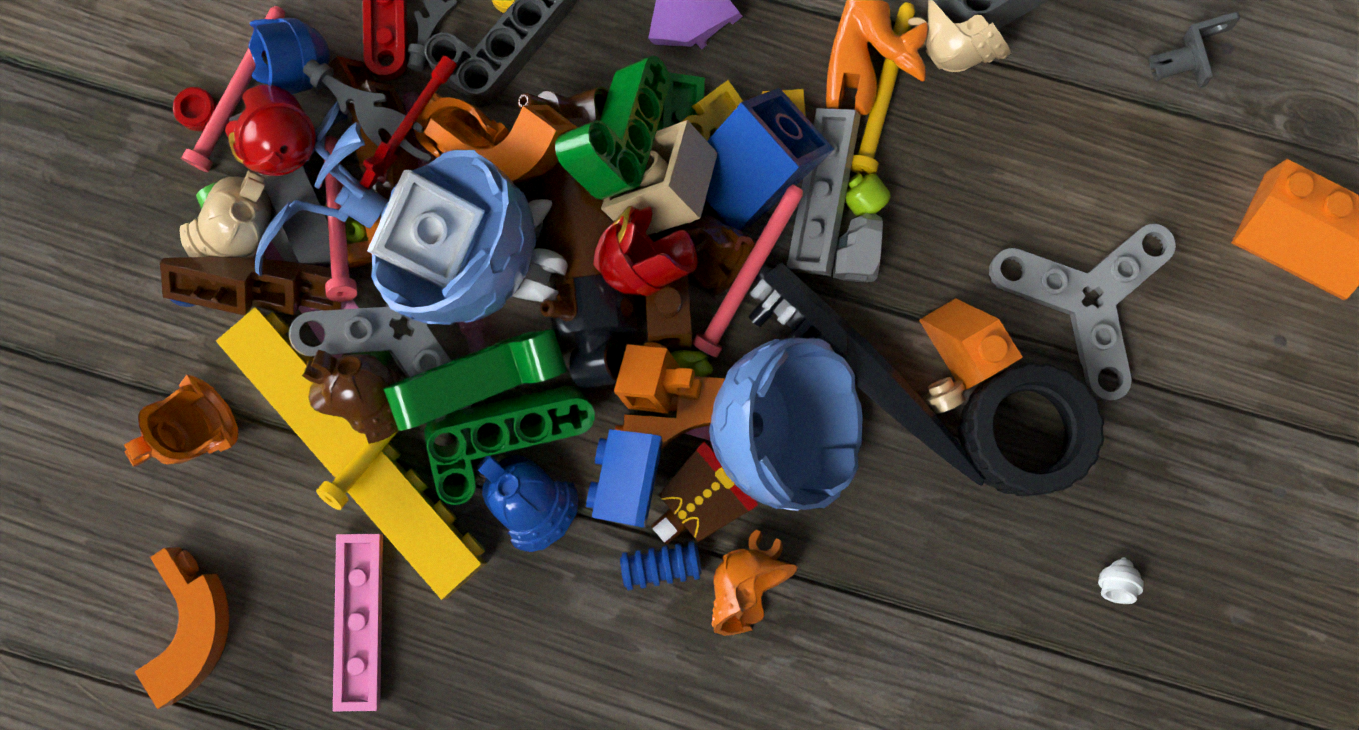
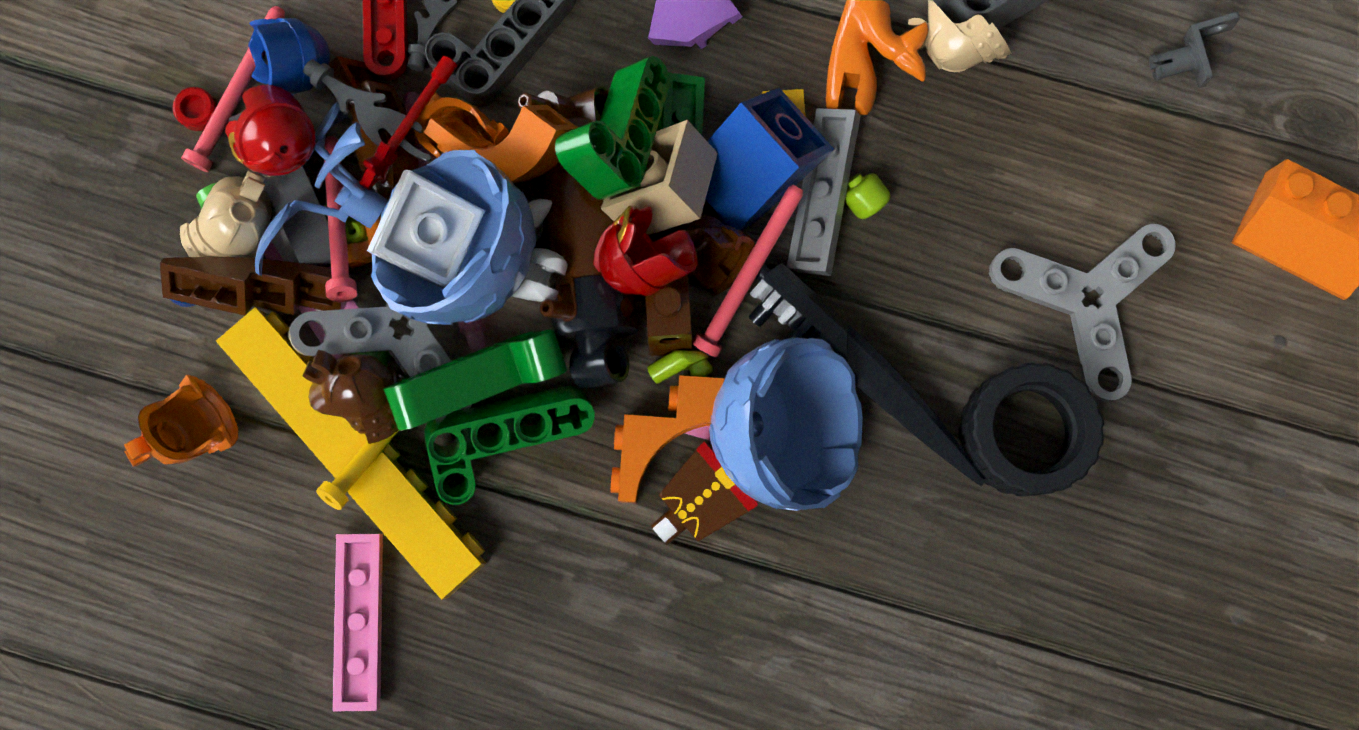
orange arch [135,547,229,709] -> none
blue helmet [477,455,579,552] -> none
slope [586,429,663,528] -> none
orange brick [614,342,702,413] -> none
blue piece [620,541,702,591] -> none
yellow plate [679,80,743,141] -> none
orange helmet [711,530,798,636] -> none
light grey rock [833,213,883,283] -> none
yellow bar [851,2,915,176] -> none
orange slope [919,298,1023,391] -> none
tan plate [923,377,966,413] -> none
white plate [1098,557,1144,604] -> none

